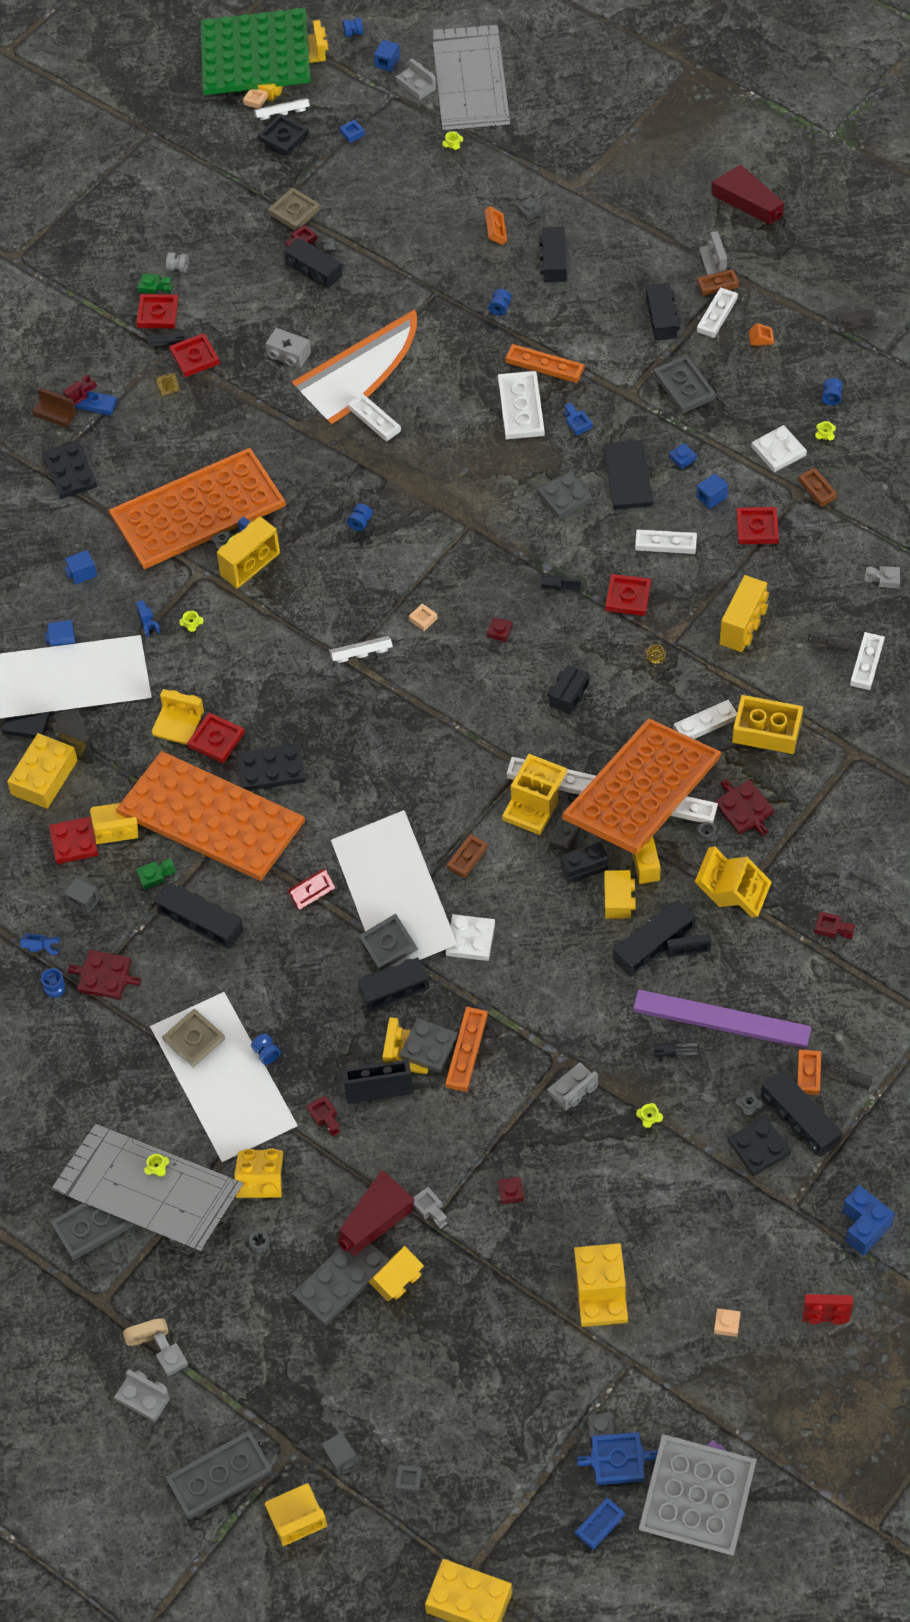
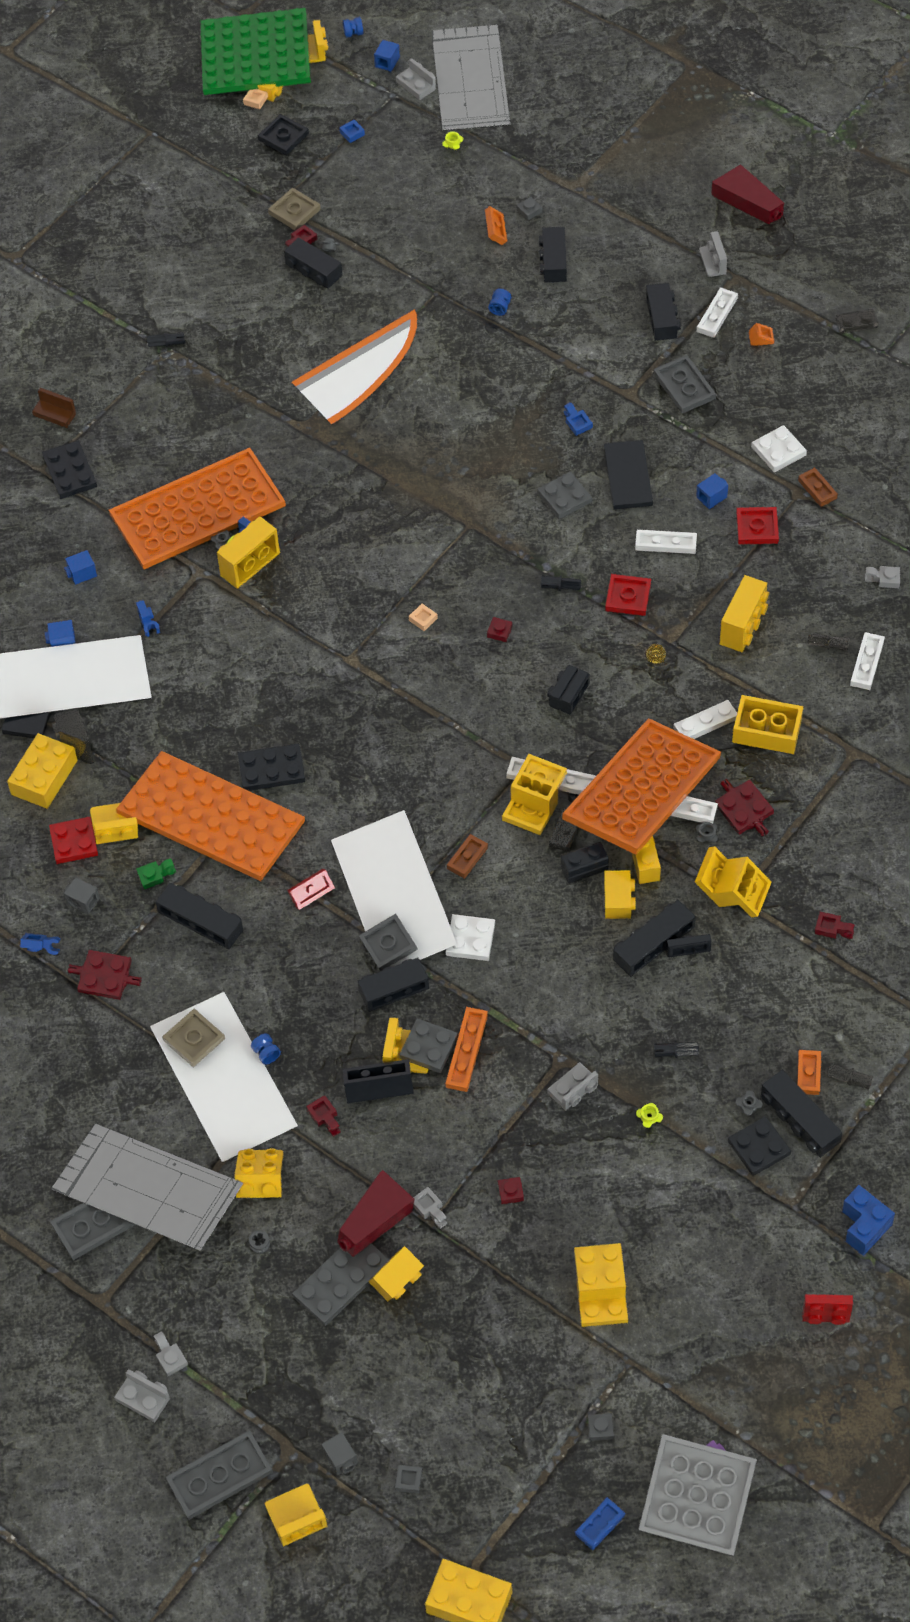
blue wheel [41,968,66,998] -> none
dark red plate [63,375,97,406] -> none
blue plate [75,391,117,416] -> none
tan beam [123,1319,168,1346] -> none
red plate [137,294,179,329] -> none
green plate [138,274,173,294] -> none
neon yellow plate [144,1154,169,1177] -> none
yellow bracket [152,689,204,745] -> none
clear yellow slope [155,372,180,396] -> none
light grey wheel [166,252,189,273] -> none
red plate [169,333,220,377] -> none
neon yellow plate [179,611,204,632] -> none
red plate [187,712,245,763] -> none
white plate [254,98,310,120] -> none
light grey brick [265,328,311,368] -> none
white plate [329,636,393,663] -> none
blue wheel [347,503,373,531] -> none
white plate [348,393,401,442] -> none
white plate [498,371,545,439] -> none
orange plate [505,344,584,383] -> none
blue plate [577,1432,658,1485] -> none
medium lavender tile [633,989,812,1049] -> none
blue plate [669,443,697,469] -> none
dark orange plate [697,269,739,296] -> none
light nougat plate [714,1308,740,1337] -> none
neon yellow plate [815,421,836,441] -> none
blue wheel [822,378,843,405] -> none

